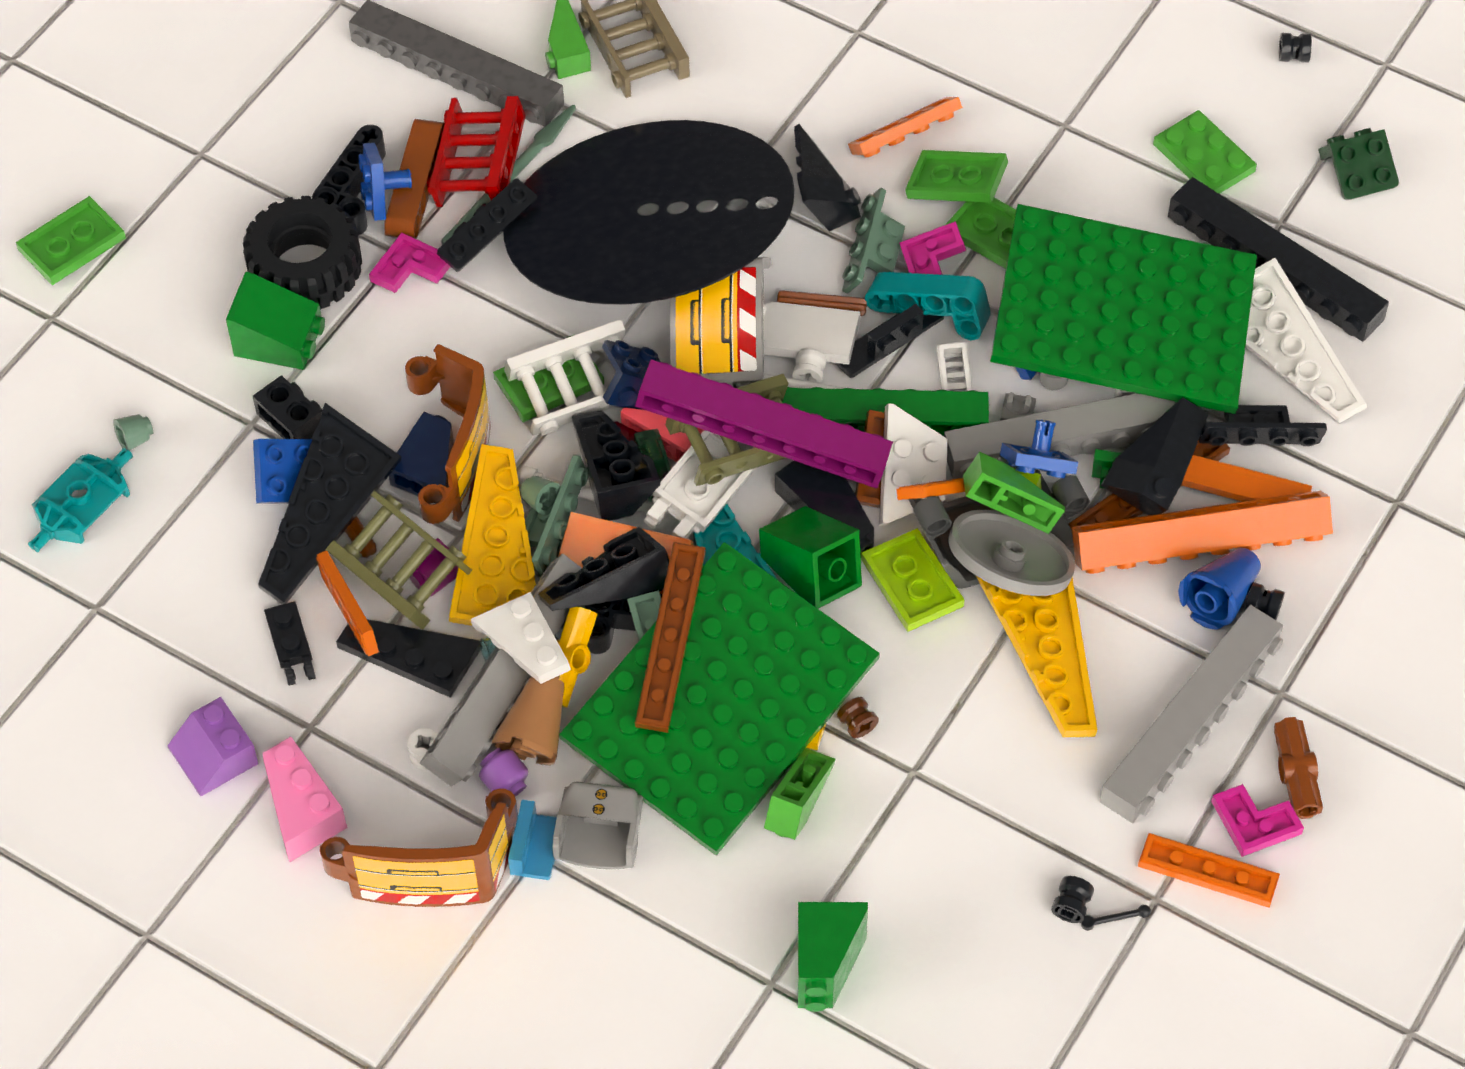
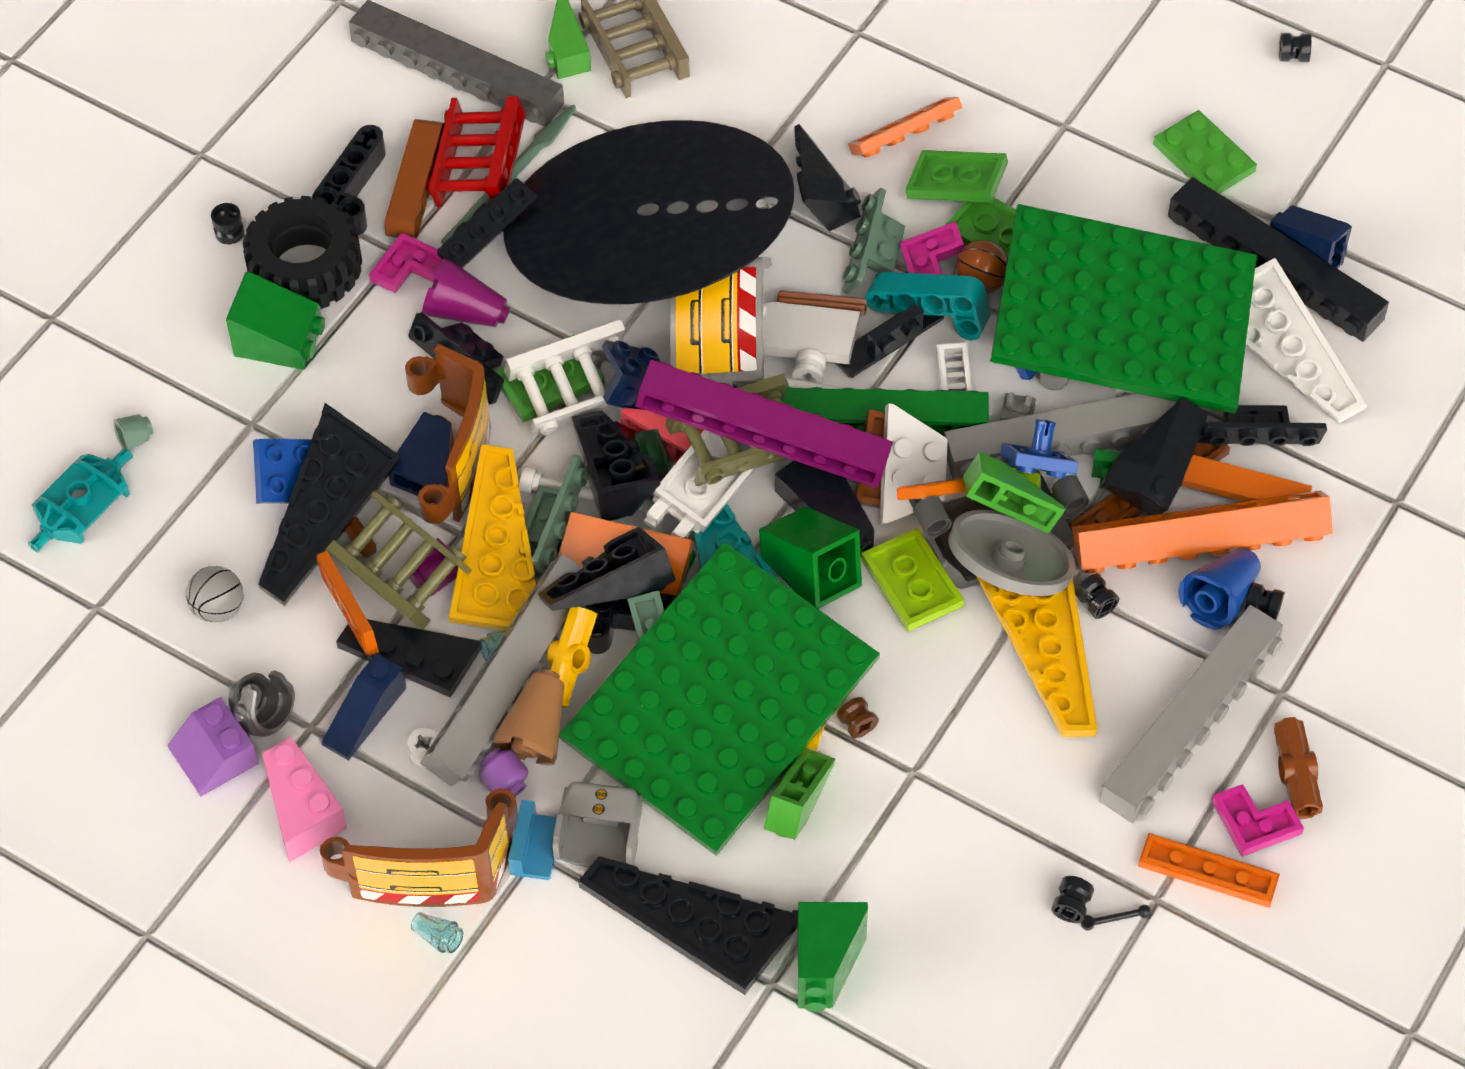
bright green plate [16,196,126,285] -> none
black brick [253,375,322,439] -> none
black hinge [264,601,316,686] -> none
blue plate [358,143,412,221] -> none
white wing [470,592,571,684] -> none
sand green hat [521,476,561,515] -> none
dark orange tile [635,542,706,733] -> none
dark green bracket [1318,128,1399,200] -> none
none -> light grey piece [186,566,244,622]
none -> black wheel [211,203,244,245]
none -> flat silver helmet [228,670,295,737]
none -> dark blue slope [321,653,406,761]
none -> black bracket [408,312,504,405]
none -> clear light blue cone [411,912,463,953]
none -> magenta cone [422,258,510,327]
none -> black wing [578,856,798,995]
none -> dark orange piece [956,240,1008,293]
none -> black wheel [1075,573,1120,619]
none -> dark blue slope [1270,205,1352,269]

